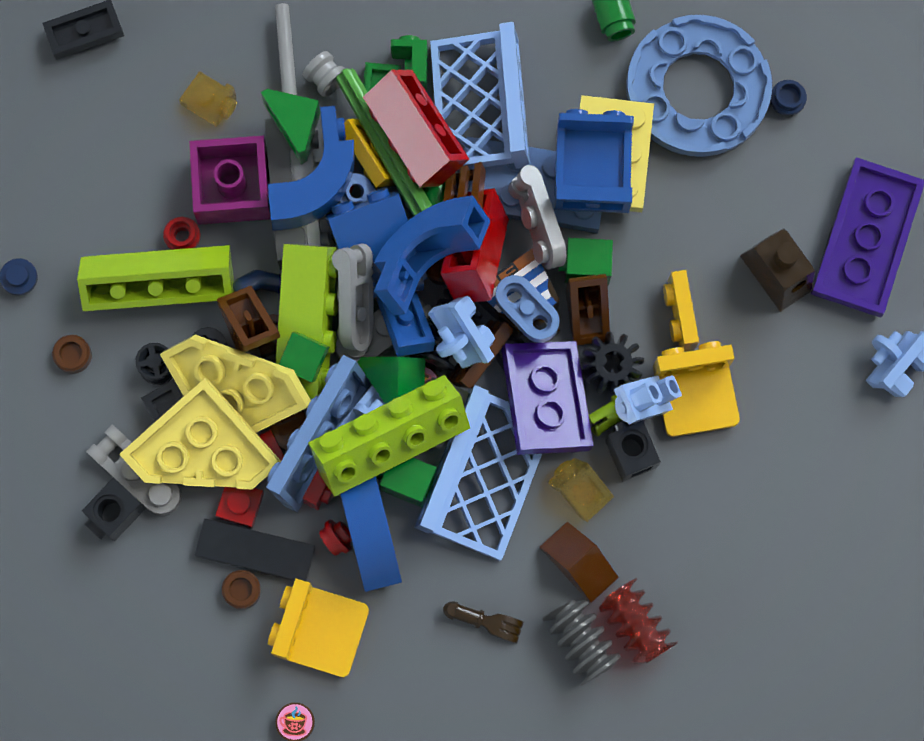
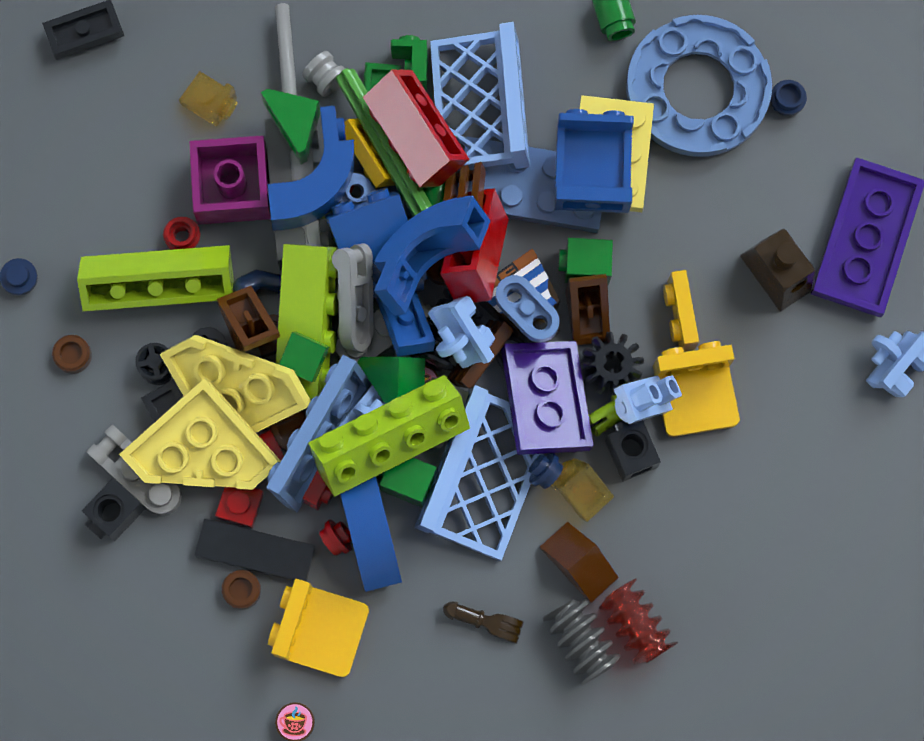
light grey plate [508,165,567,269] -> none
none -> dark blue plate [529,453,563,489]

